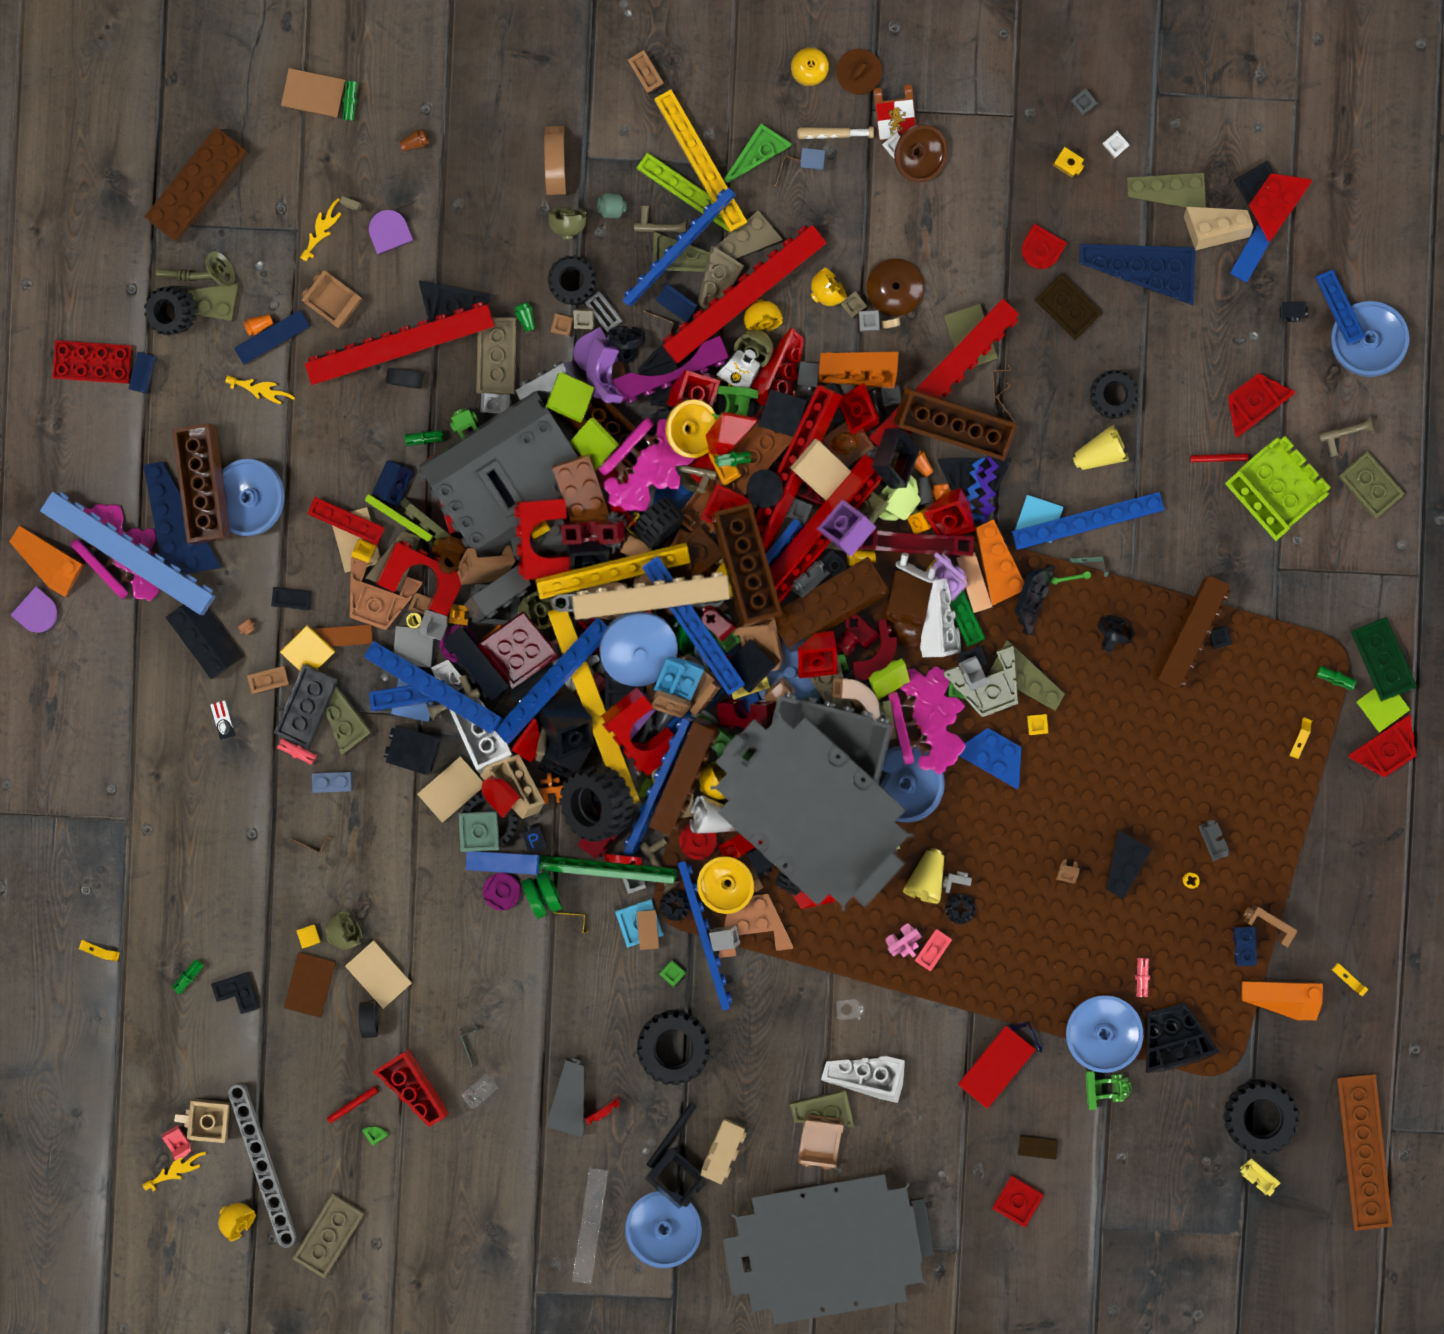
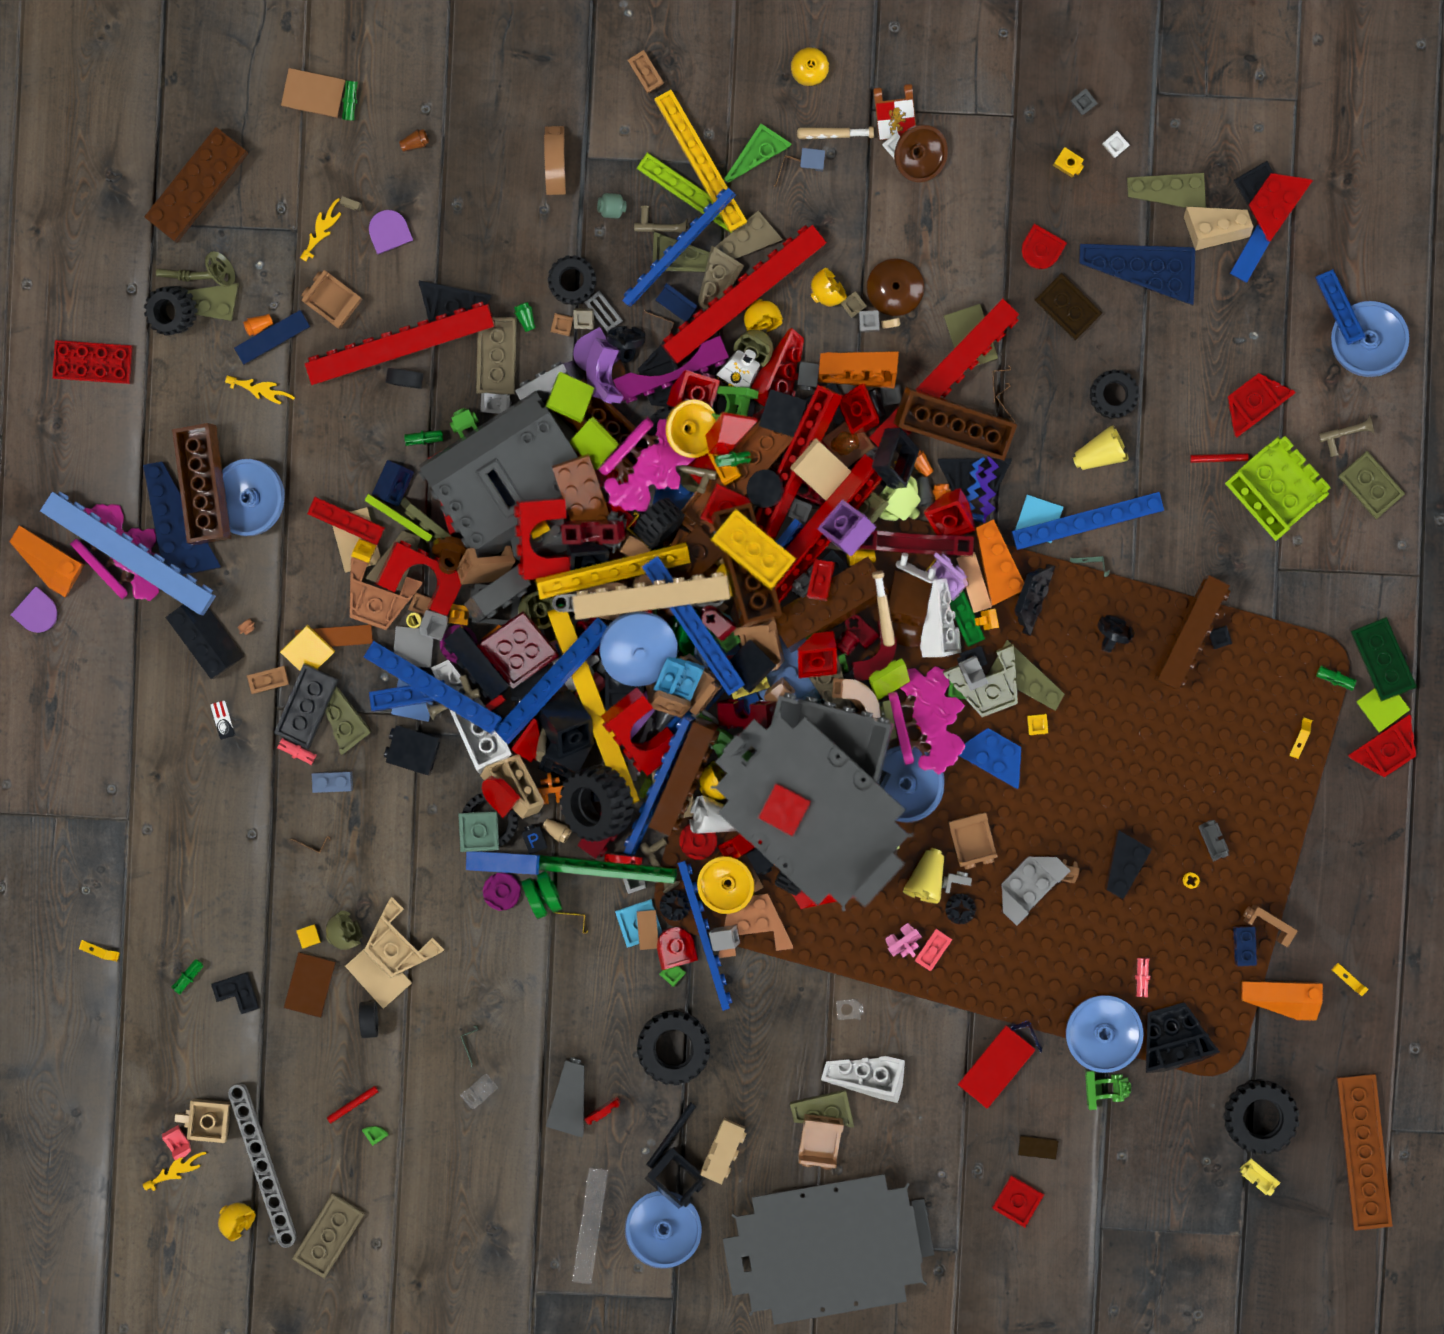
dark blue panel [128,352,157,394] -> none
black tile [271,587,312,611] -> none
red wedge [373,1049,449,1127] -> none
tan tile [418,756,483,823] -> none
olive cylinder [548,207,587,239] -> none
reddish brown shield [836,49,882,95] -> none
light orange bracket [907,505,932,534] -> none
bright green hinge [1051,571,1091,585] -> none
black brick [1279,302,1308,323] -> none
none -> tan wing [364,897,444,978]
none -> red tile [485,694,506,711]
none -> tan cone [542,818,572,843]
none -> red tile [657,927,698,970]
none -> yellow plate [711,510,796,590]
none -> red tile [758,783,811,836]
none -> red plate [807,559,835,601]
none -> tan piece [872,571,895,646]
none -> medium nougat panel [948,812,998,869]
none -> light orange tile [975,608,999,630]
none -> light grey piece [1001,856,1071,926]

